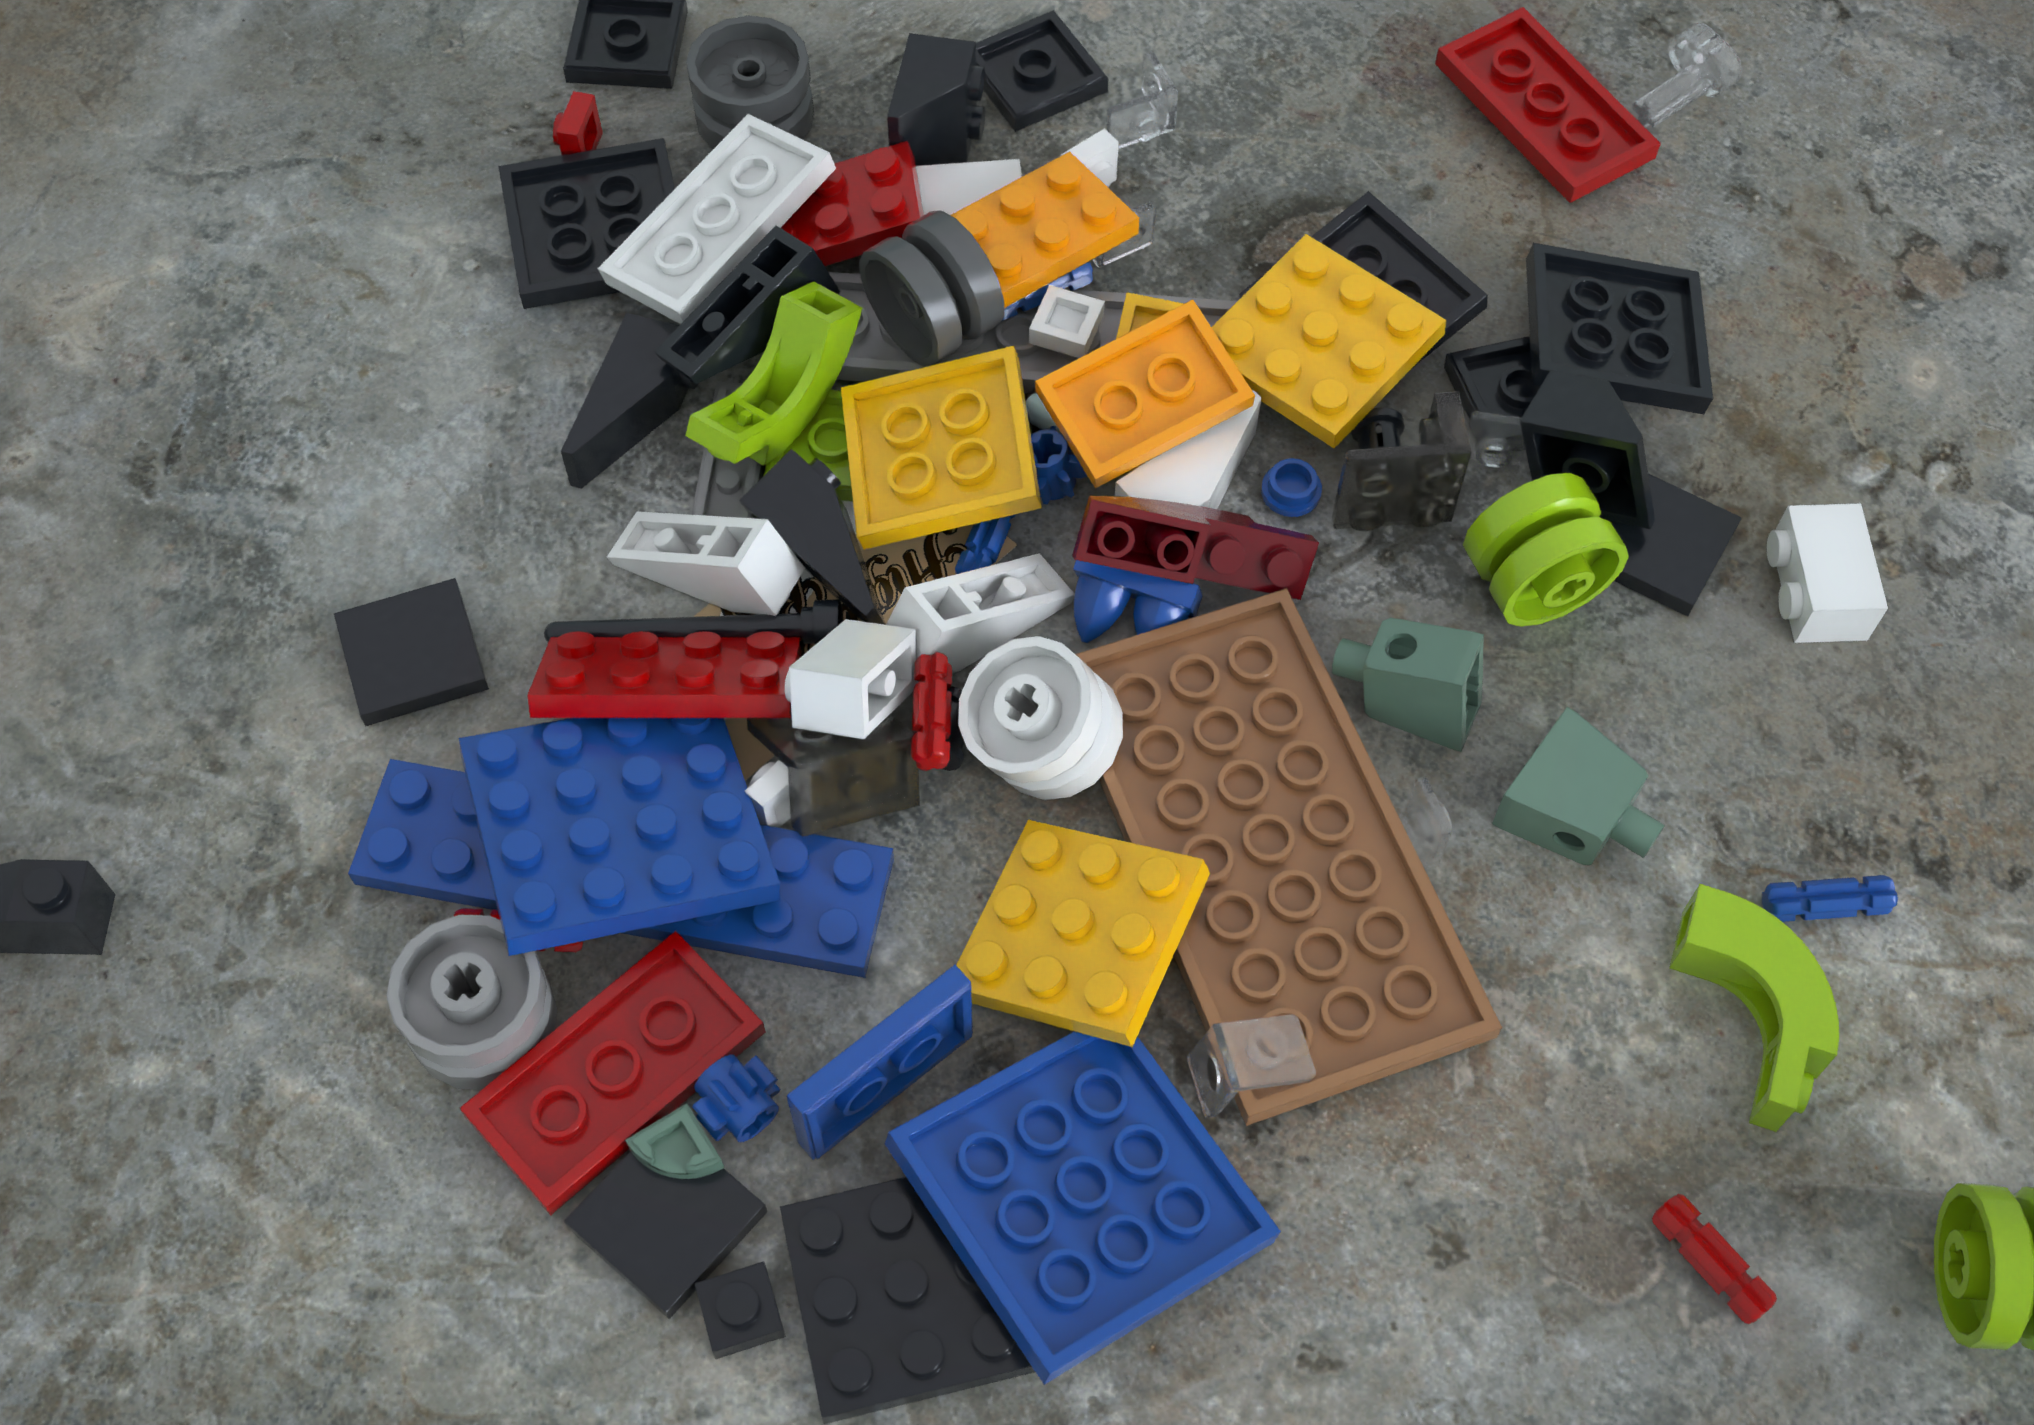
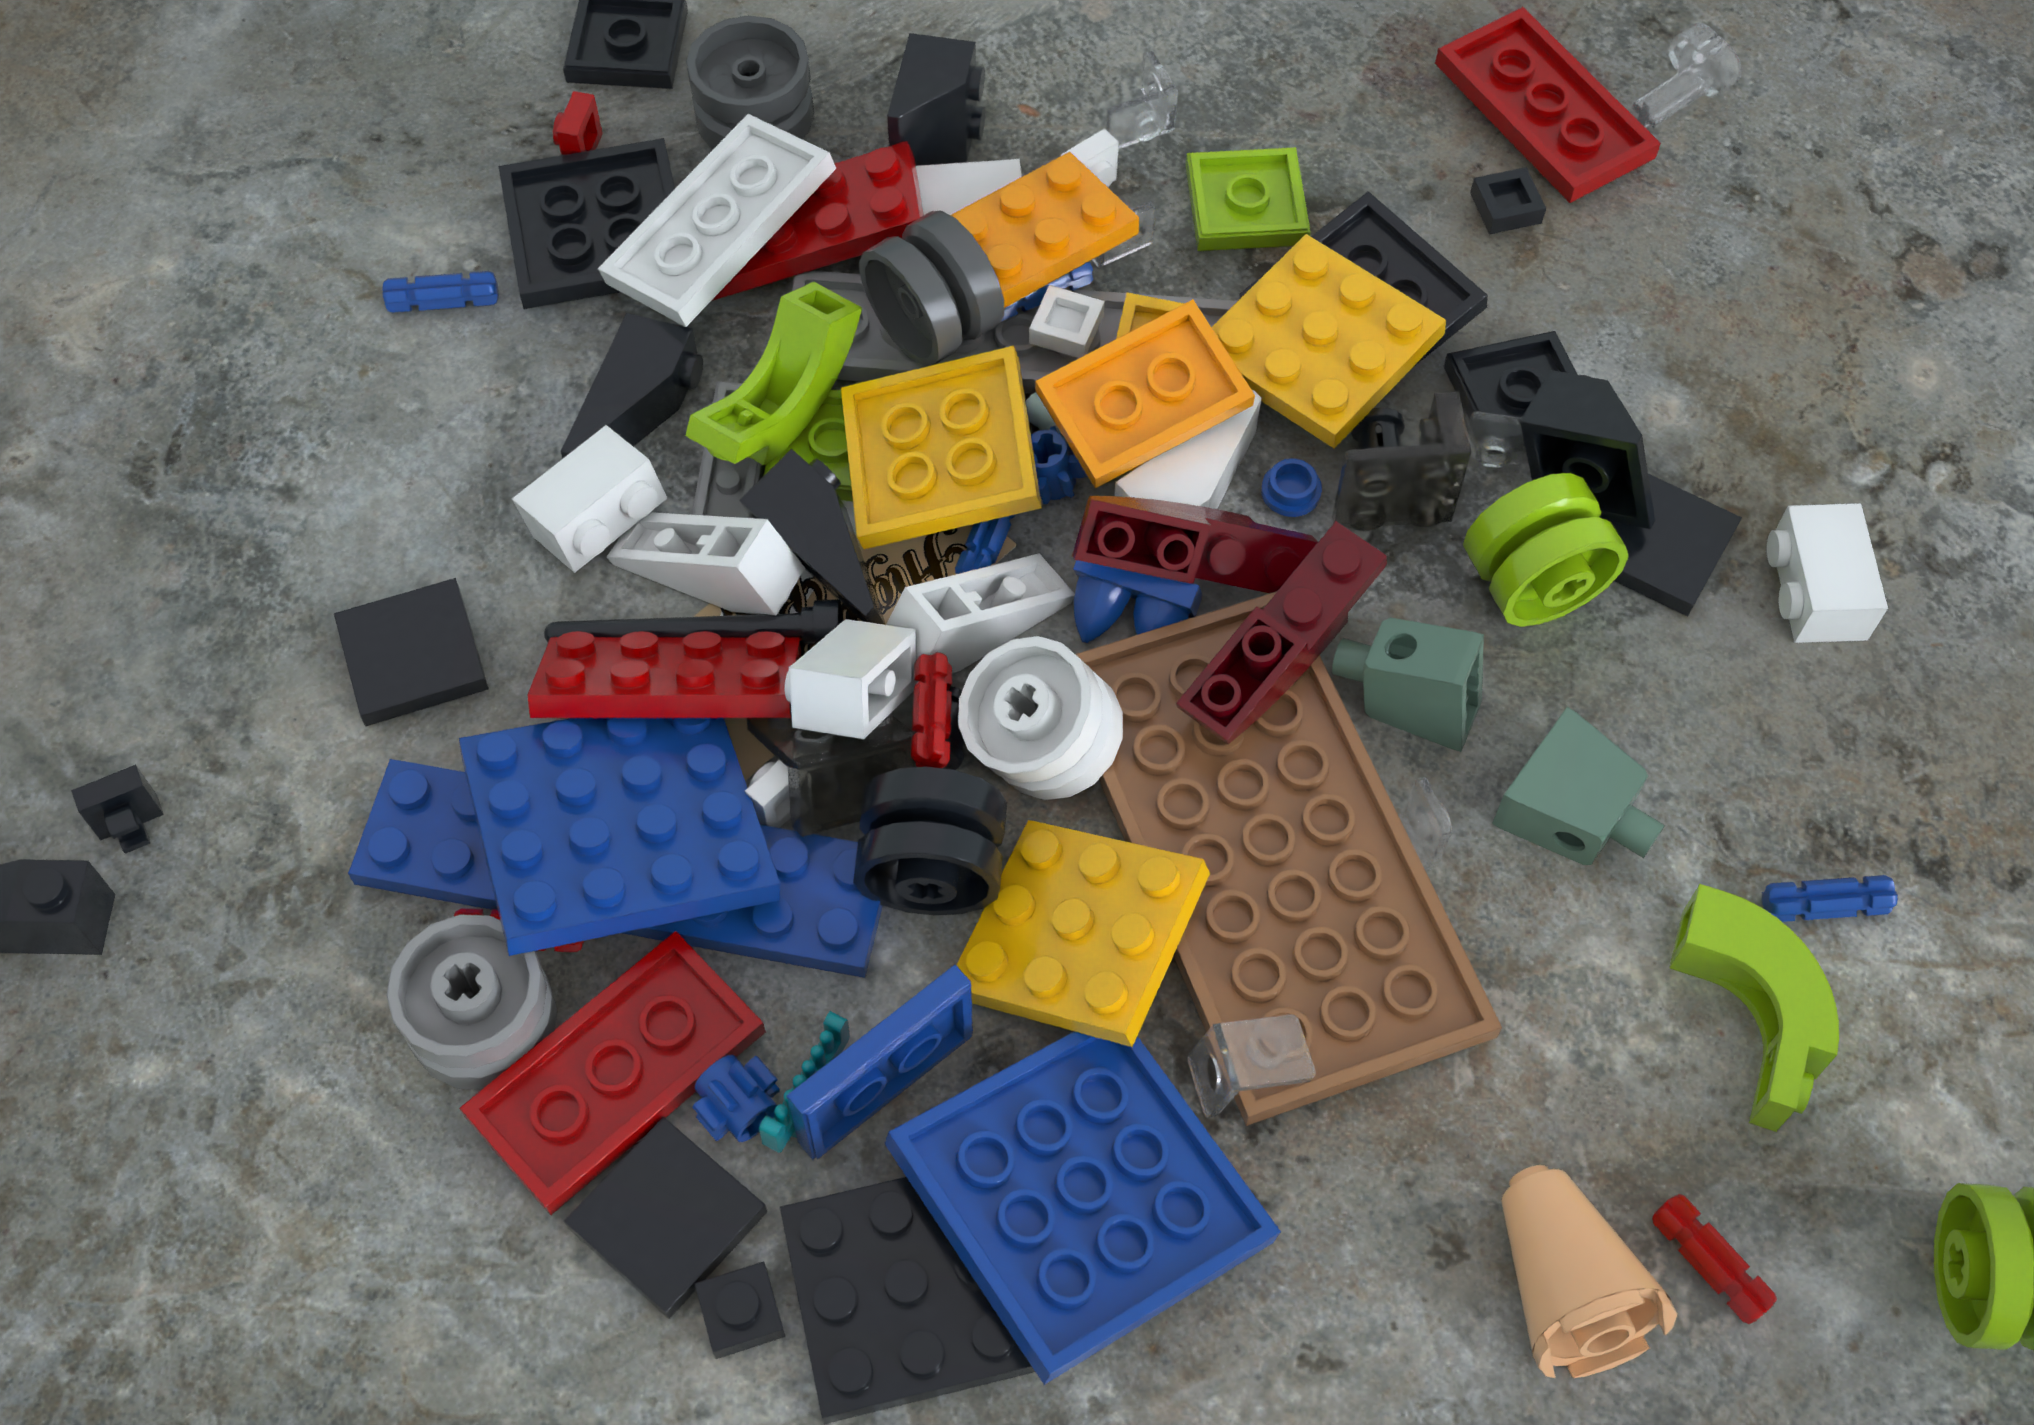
sand green tile [625,1103,724,1179] -> none
black slope [655,226,841,384] -> none
black tile [976,10,1109,132] -> none
black plate [1526,243,1713,414] -> none
none -> black tile [71,764,164,854]
none -> blue axle [382,271,498,313]
none -> white brick [512,425,667,573]
none -> teal piece [759,1011,850,1153]
none -> black wheel [853,767,1007,916]
none -> dark red slope [1176,521,1387,744]
none -> lime tile [1186,147,1311,251]
none -> black plate [1470,167,1546,234]
none -> light nougat cone [1501,1165,1678,1378]

